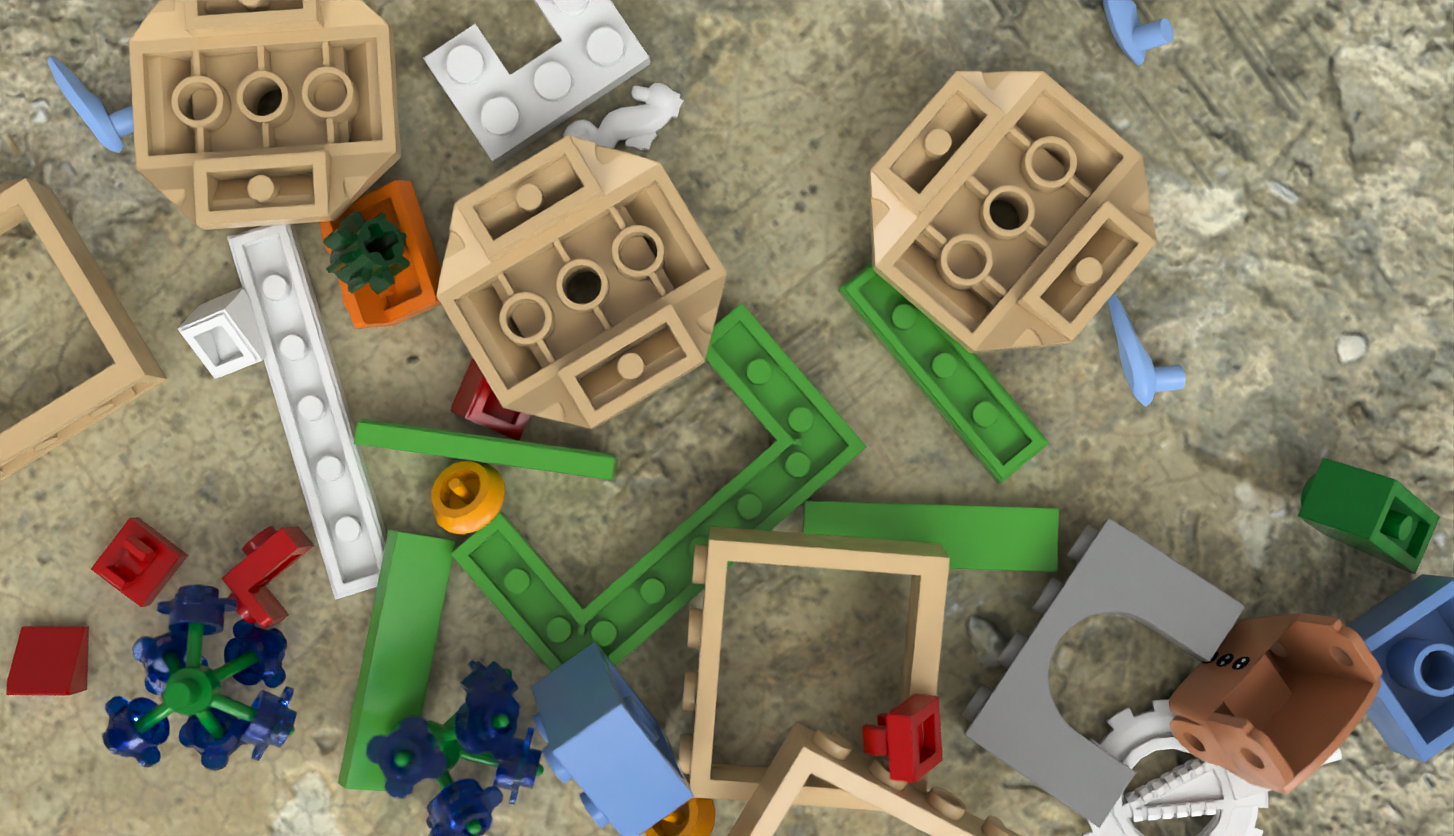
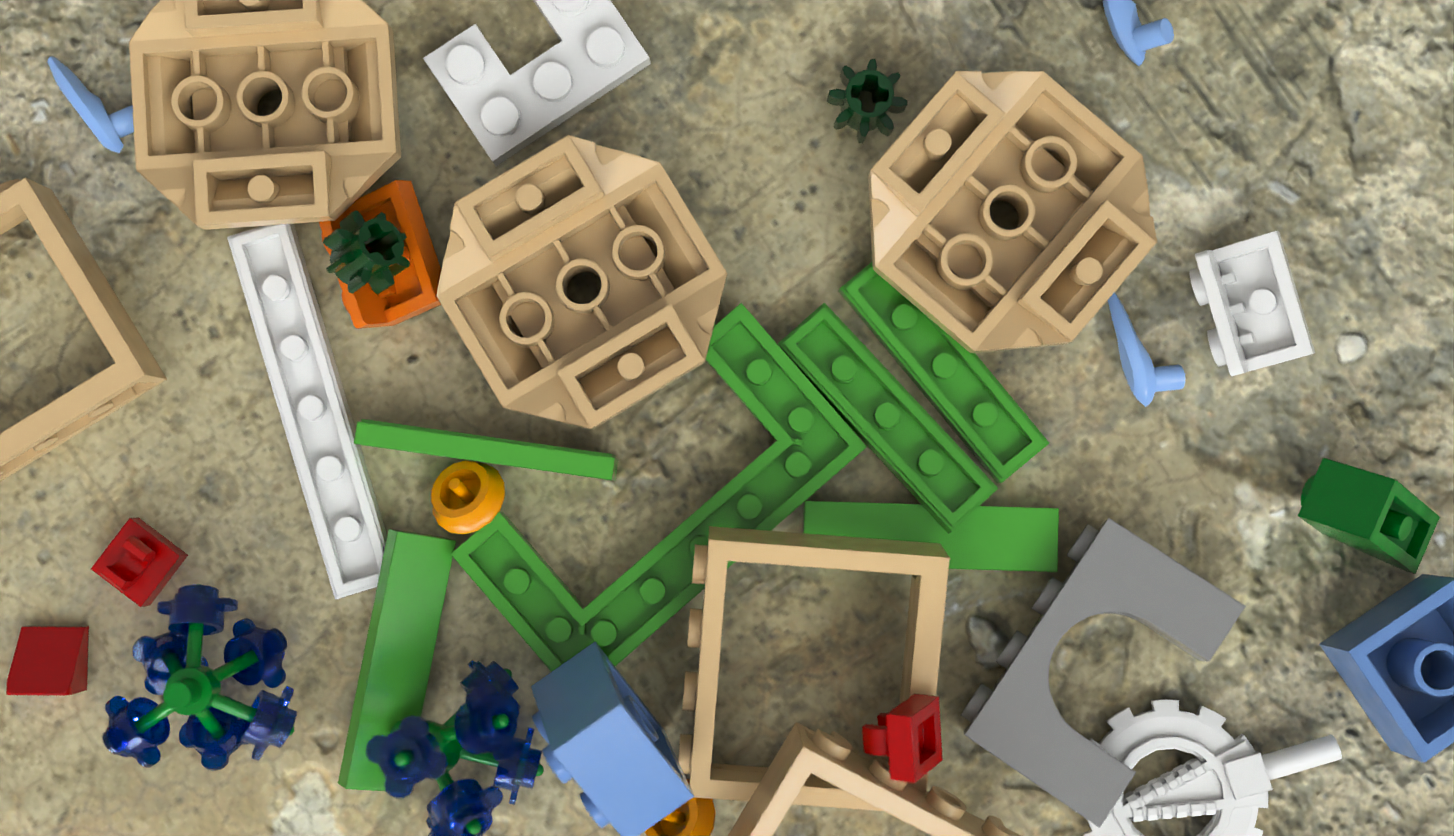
white slope [178,287,266,379] -> none
red bracket [221,525,315,628] -> none
red slope [450,358,530,441] -> none
white animal [563,83,684,152] -> none
nougat piece [1169,613,1382,794] -> none
none -> bright green tile [778,302,999,534]
none -> dark green gear [827,59,908,143]
none -> white bracket [1189,231,1315,377]

